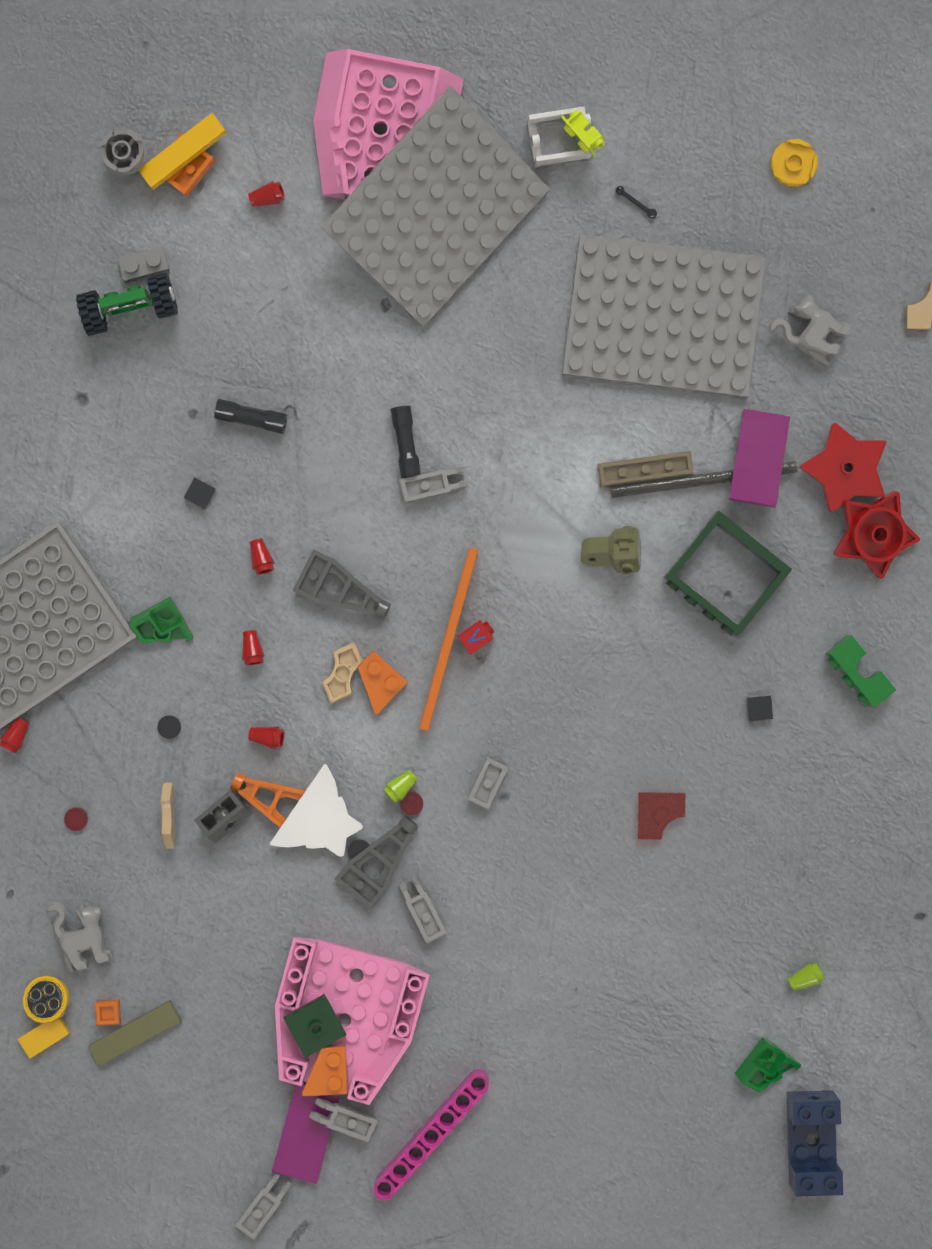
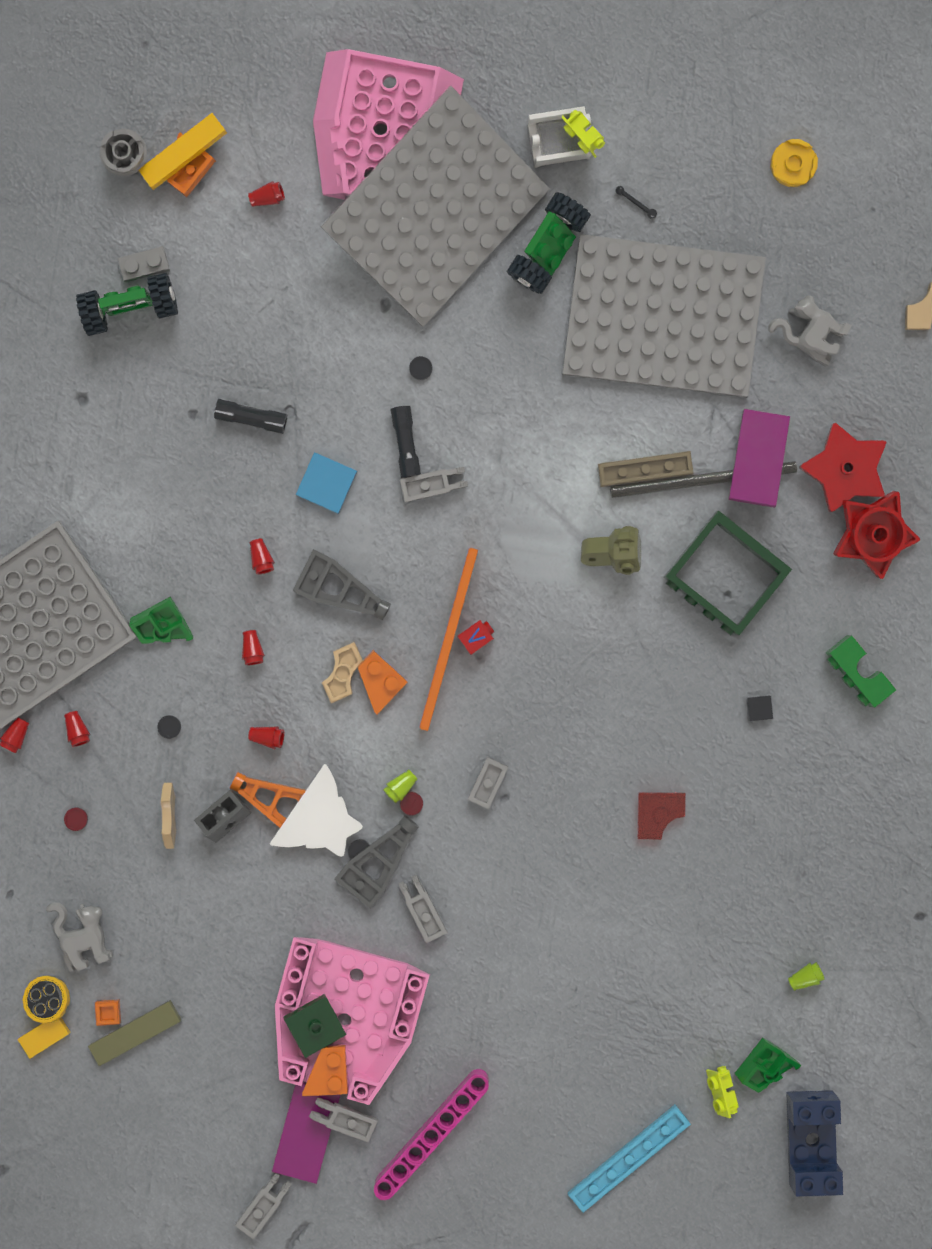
black tile [184,477,216,509] -> none
none -> red cone [64,711,91,747]
none -> dark azure tile [296,452,357,514]
none -> black piece [409,356,433,380]
none -> plate [506,192,591,294]
none -> medium azure tile [568,1105,691,1213]
none -> neon yellow hinge [706,1066,739,1119]

